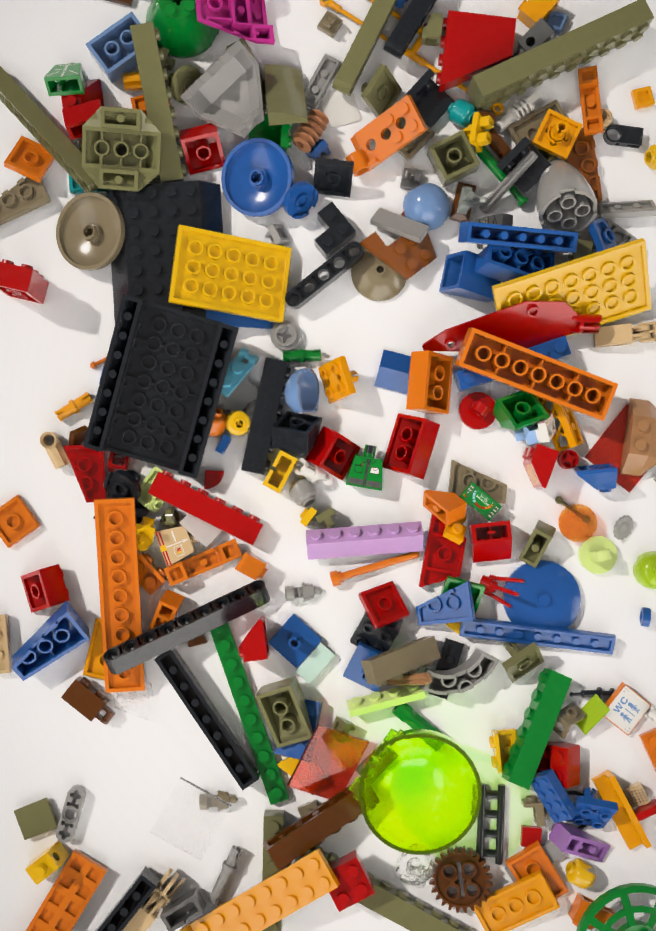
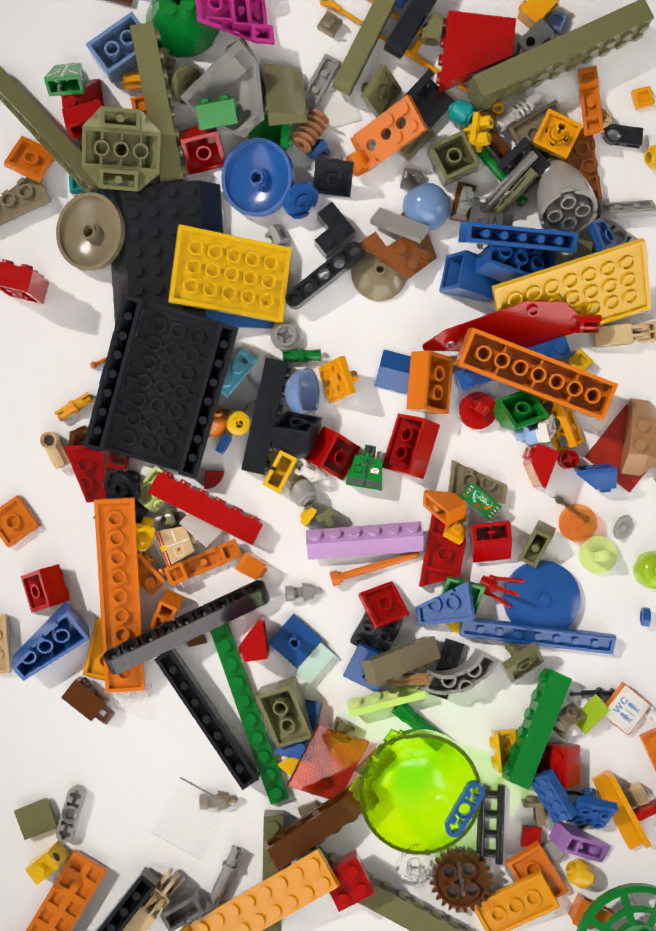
none -> brick [195,94,239,130]
none -> blue beam [444,780,485,837]
none -> olive pin [491,167,540,215]
none -> yellow plate [565,348,594,371]

